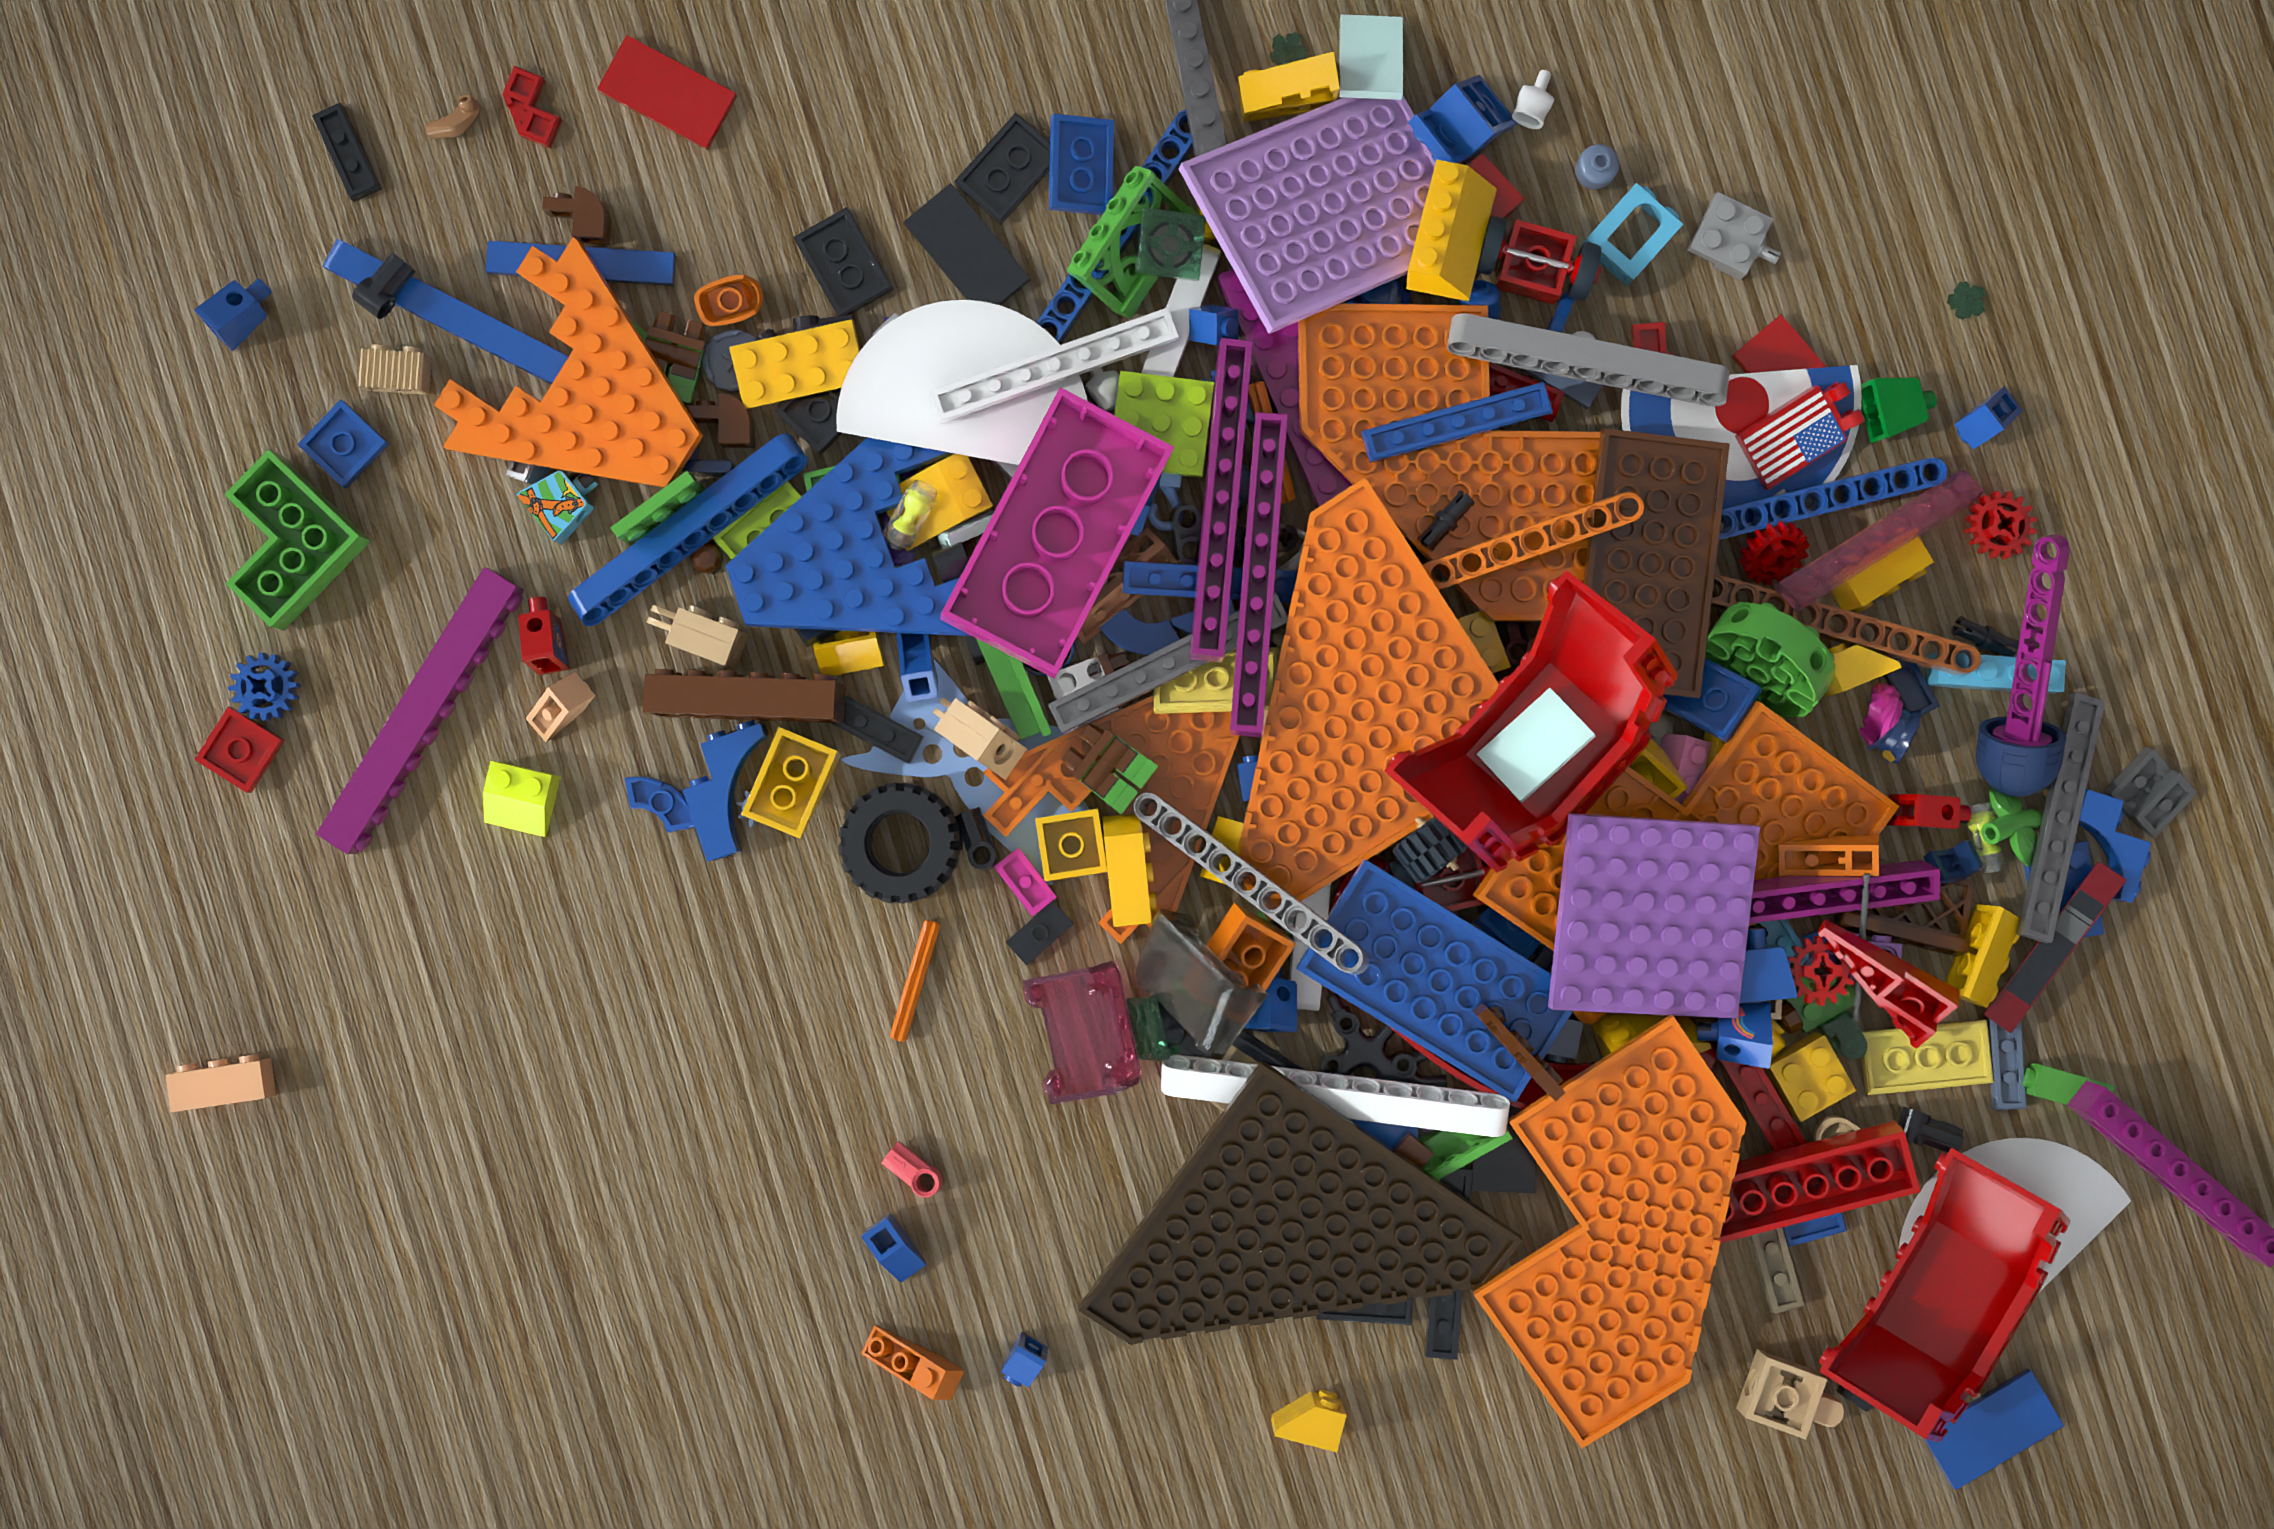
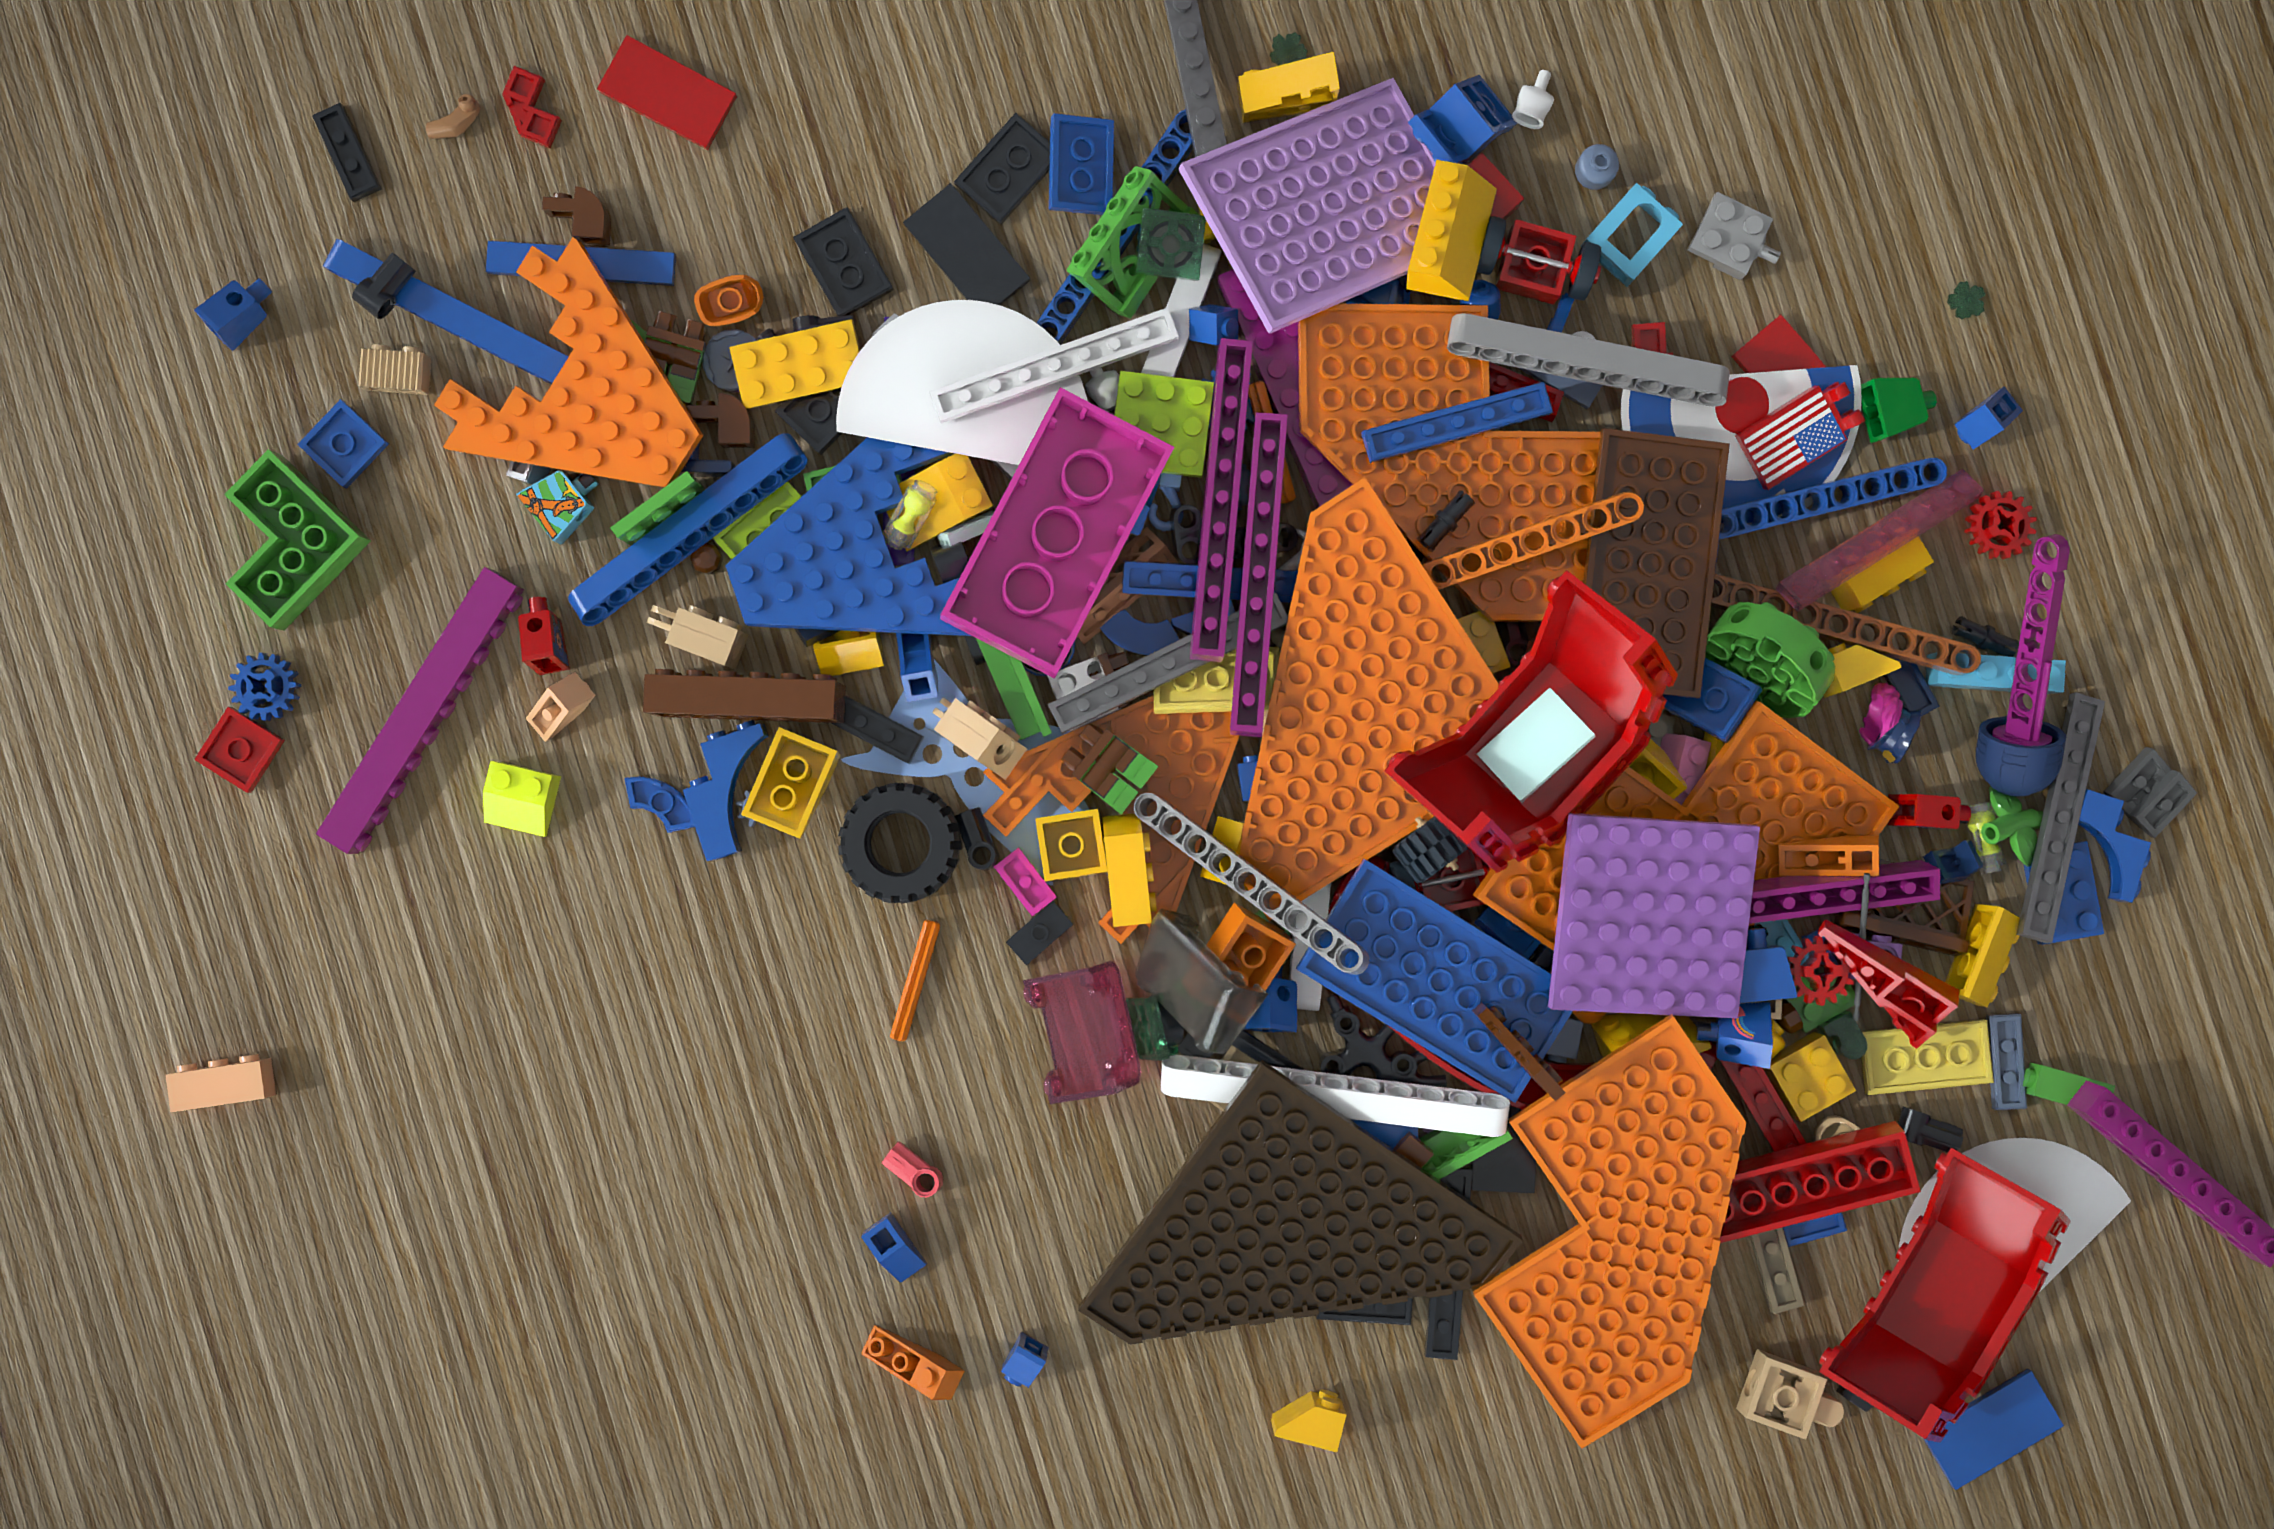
light aqua tile [1339,14,1403,100] -> none
red gear [1739,521,1810,585] -> none
tile [1983,861,2126,1033] -> none

